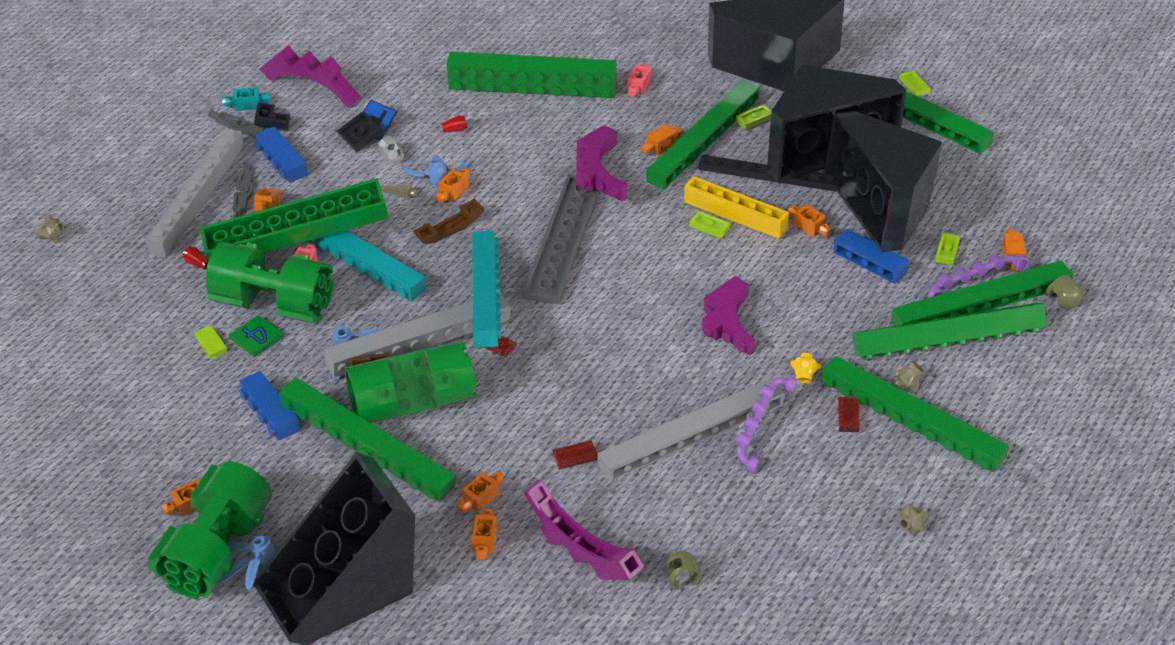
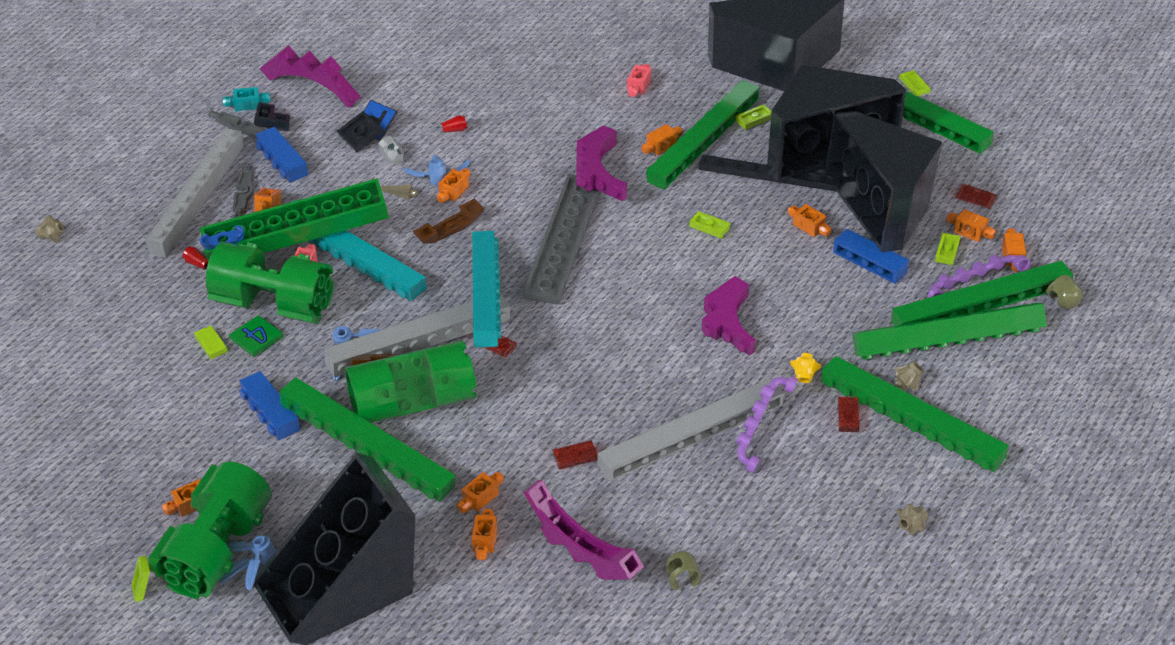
green brick [446,51,617,98] -> none
yellow brick [684,176,789,239] -> none
none -> lime tile [131,556,150,602]
none -> blue piece [199,225,244,250]
none -> orange piece [946,209,996,242]
none -> clear red plate [956,184,997,209]

